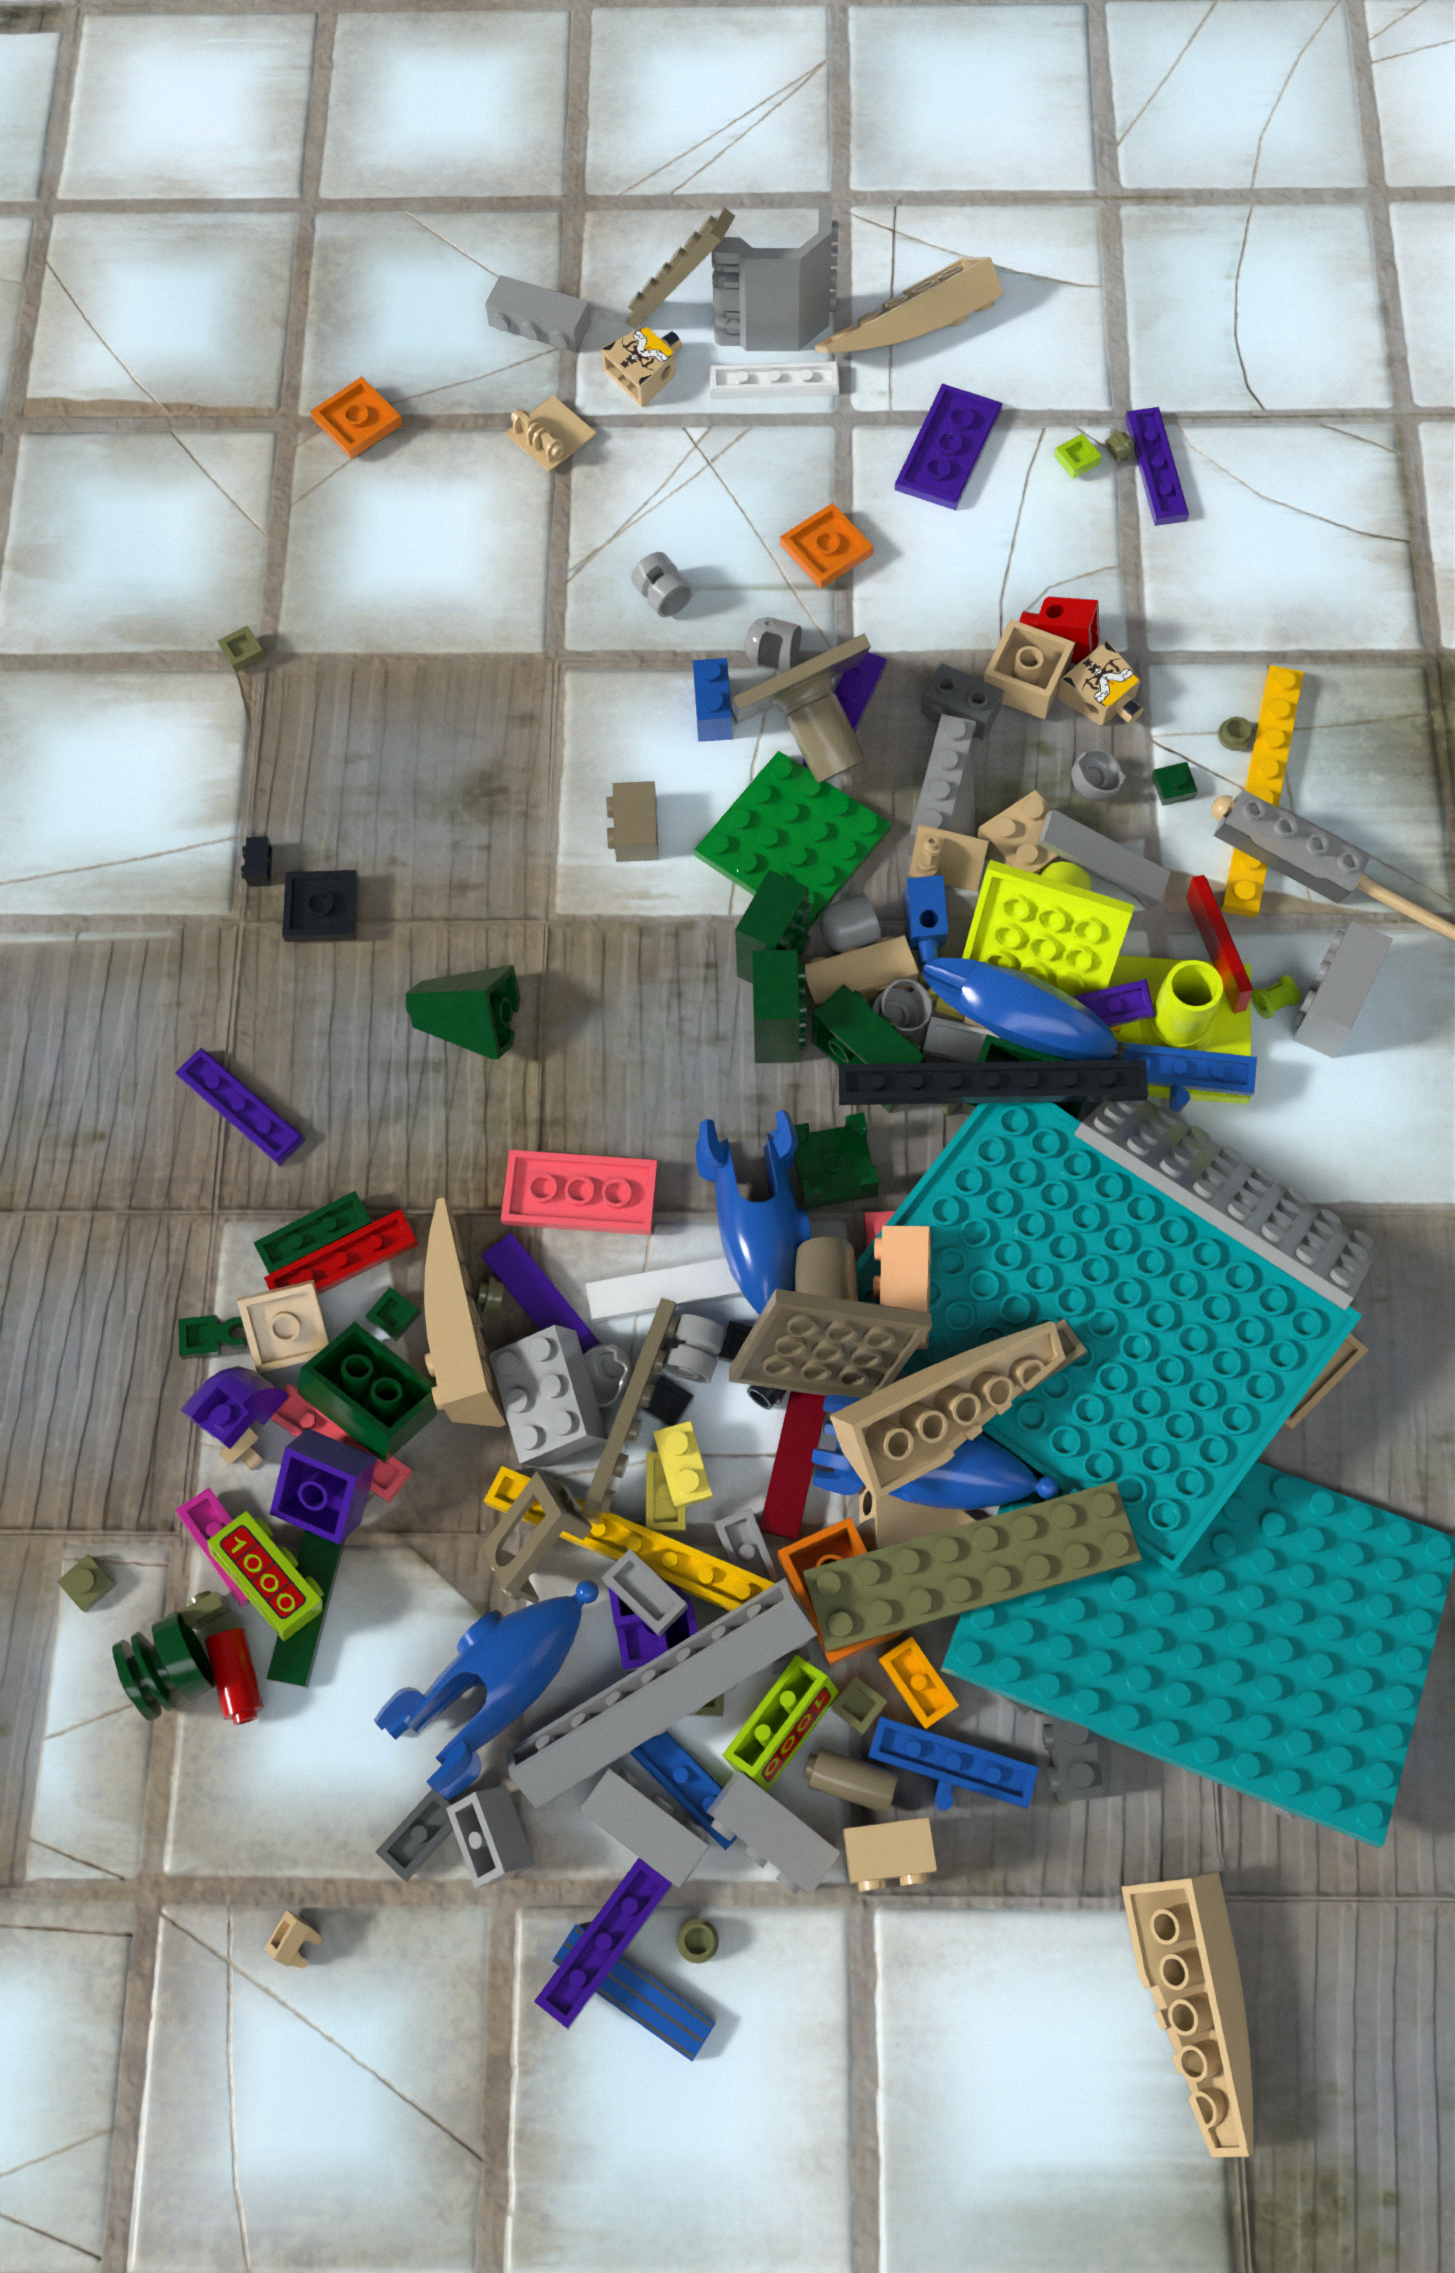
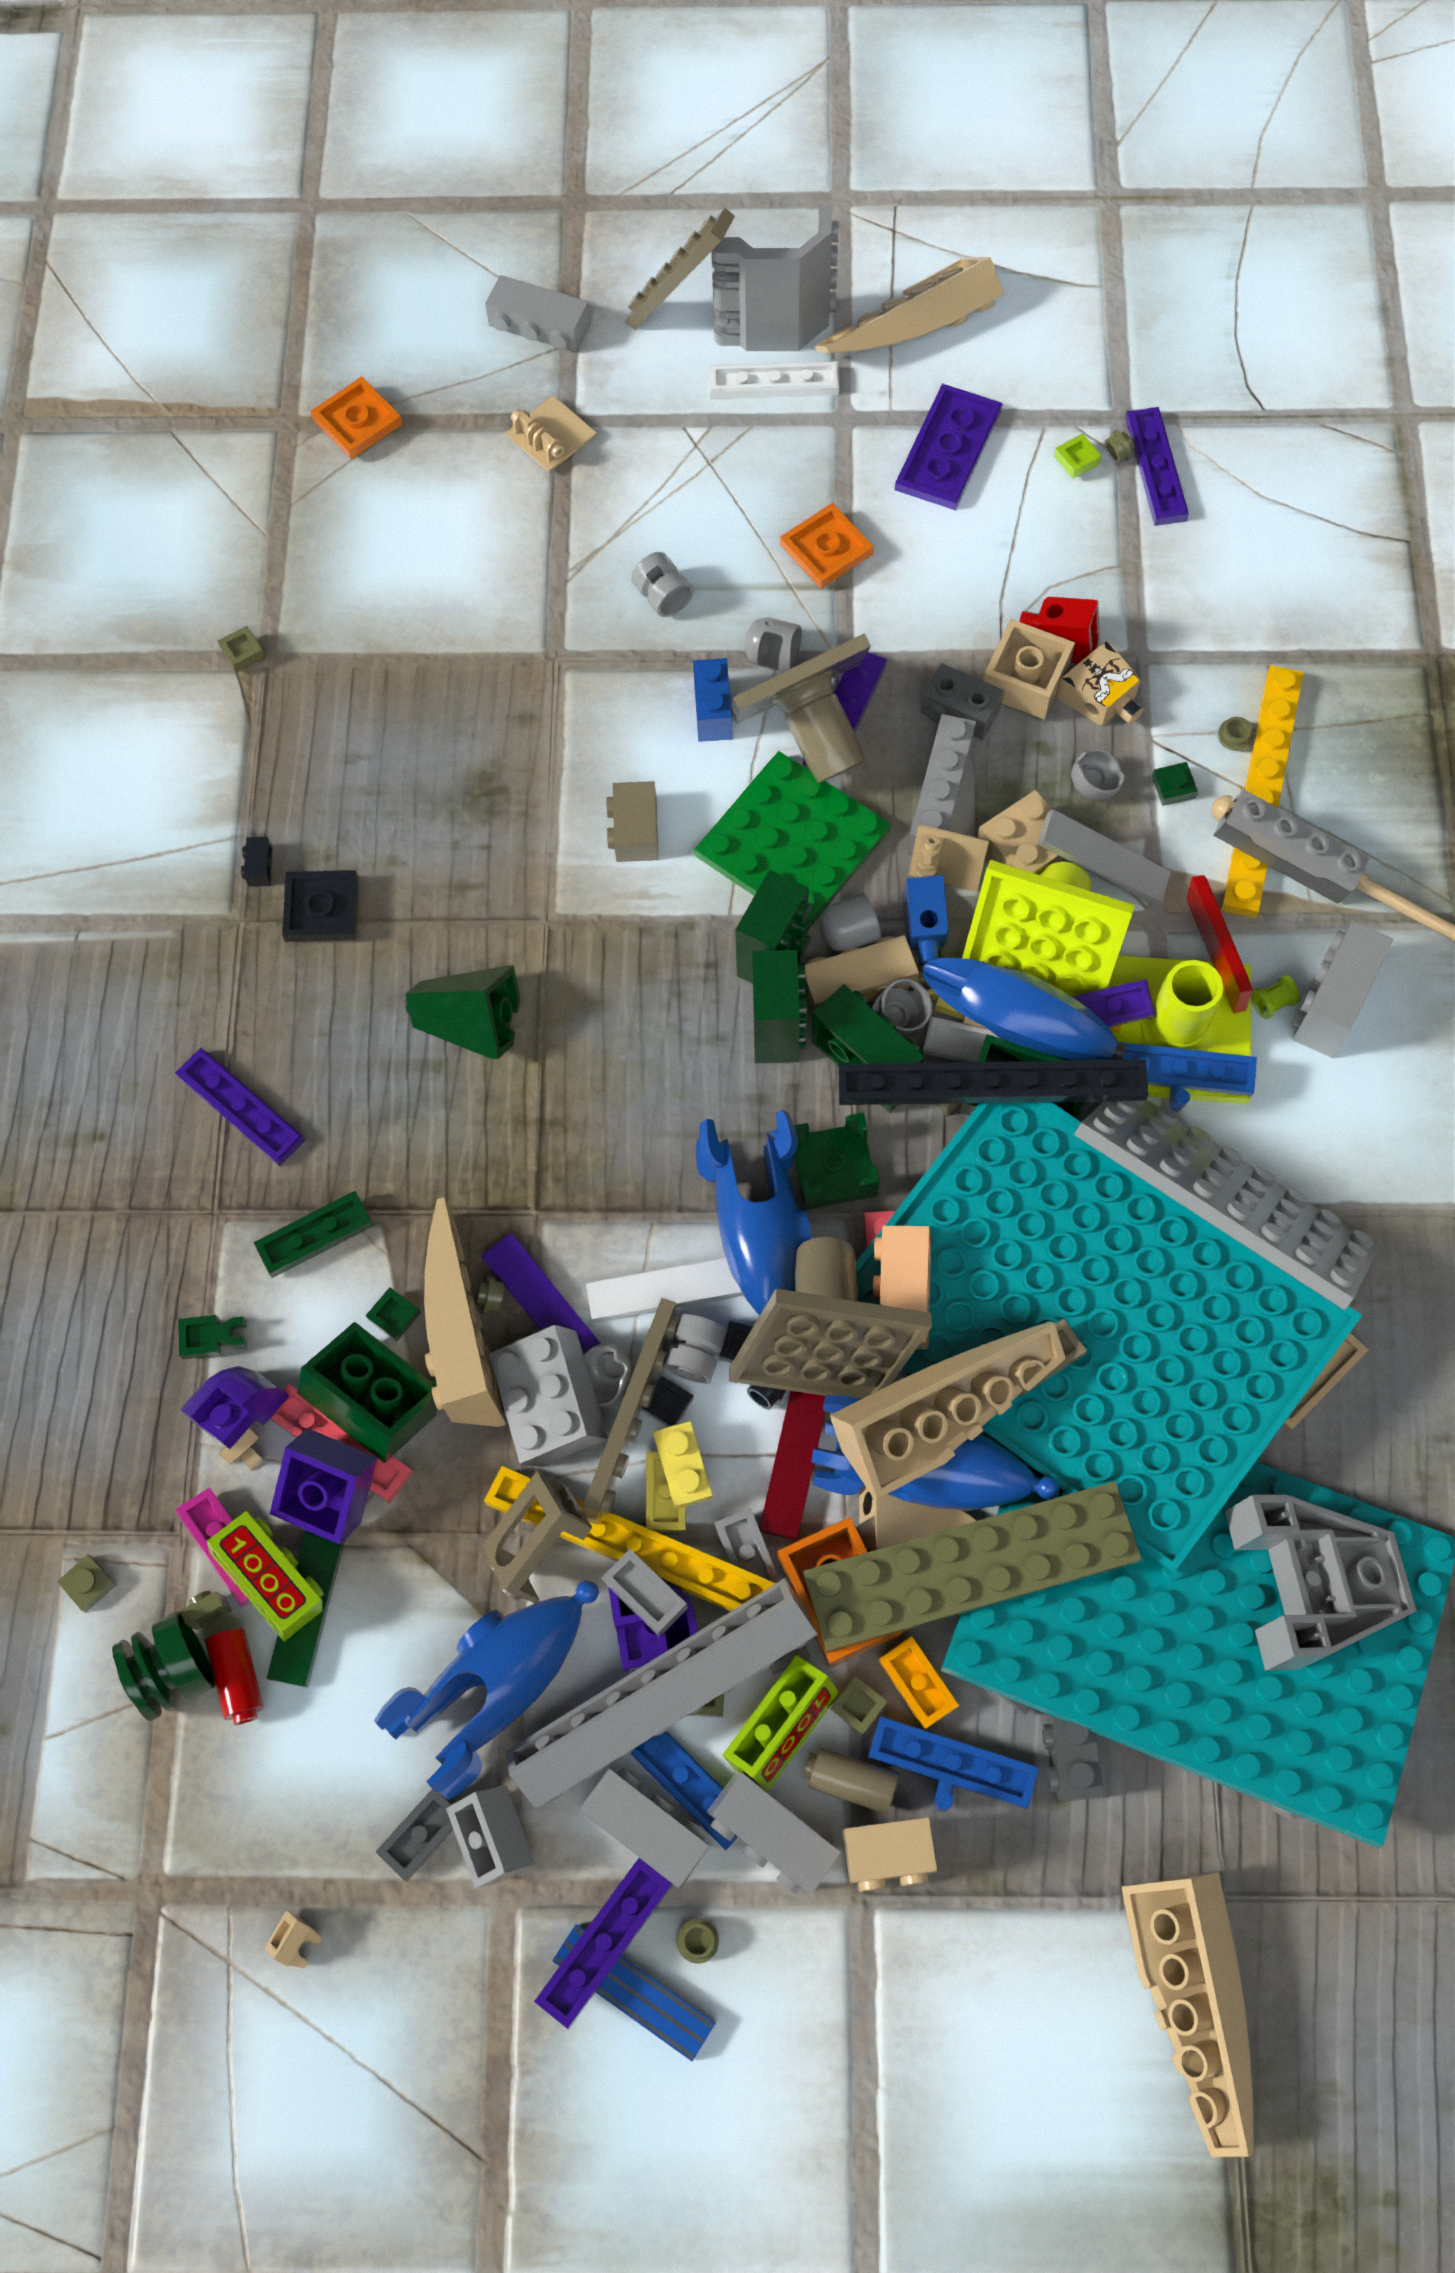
tan plate [237,1280,331,1373] -> none
red plate [263,1209,419,1295] -> none
coral plate [501,1150,658,1236] -> none
tan torso [601,327,682,407] -> none
none -> light grey wedge [1225,1495,1417,1671]

